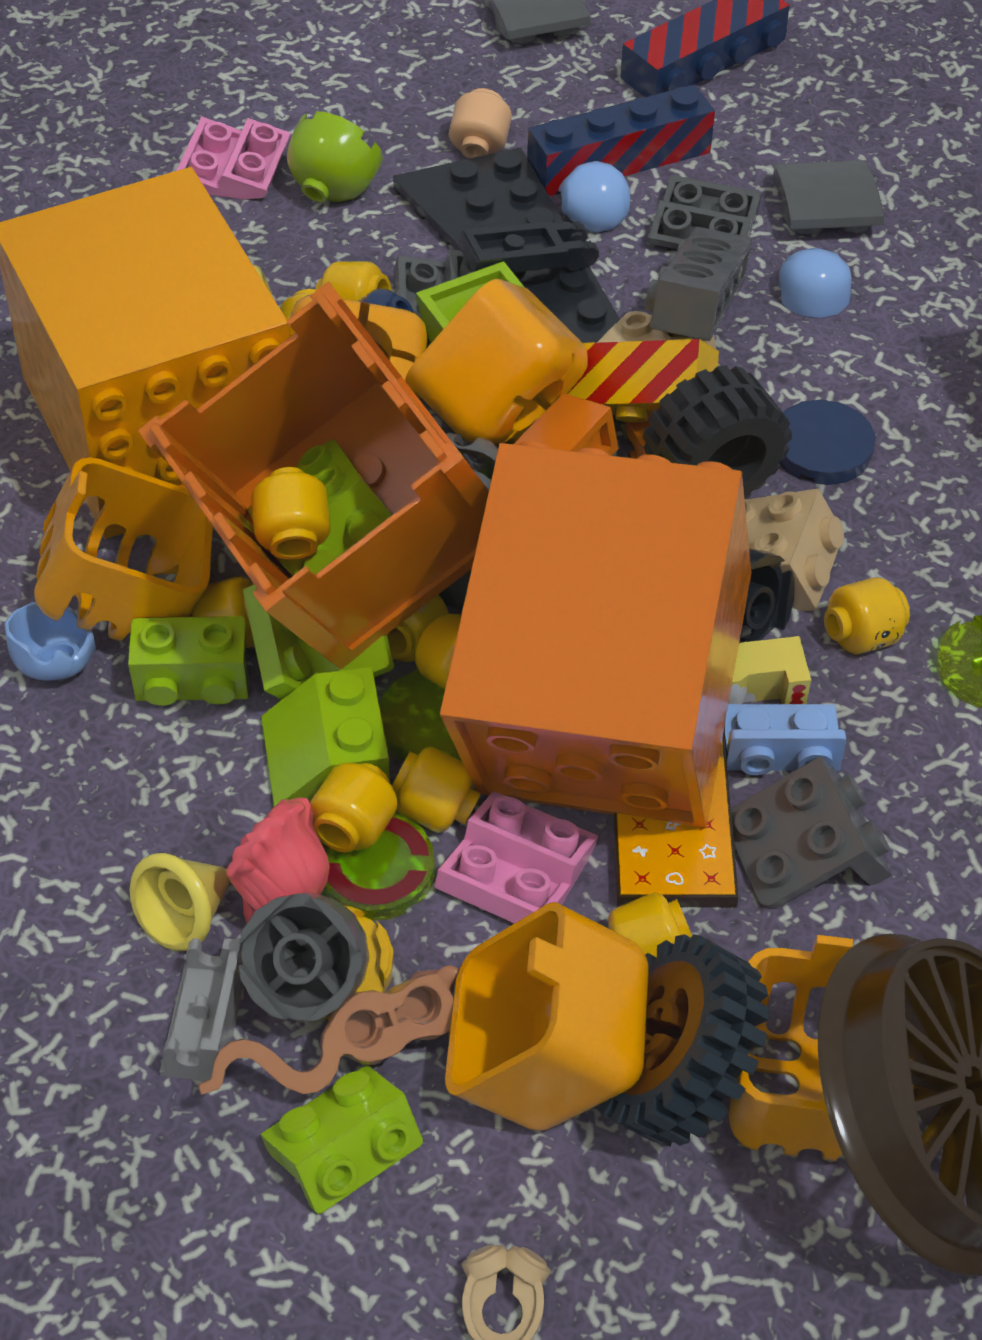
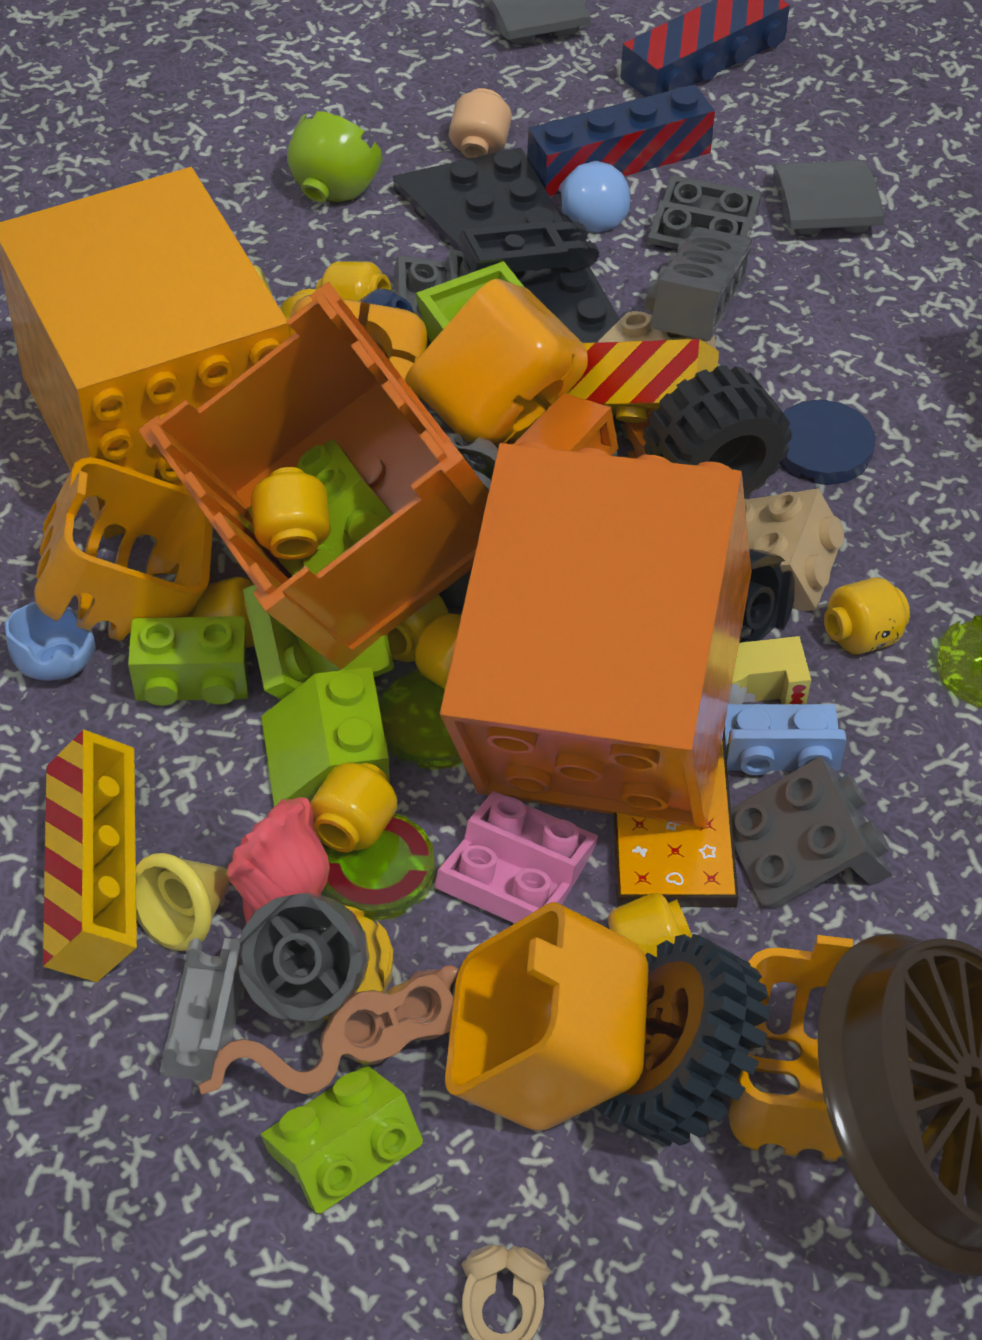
bright pink slope [176,116,291,199] -> none
yellow head [392,747,481,833] -> none
light blue hair [778,248,852,318] -> none
none -> yellow brick [43,729,137,982]

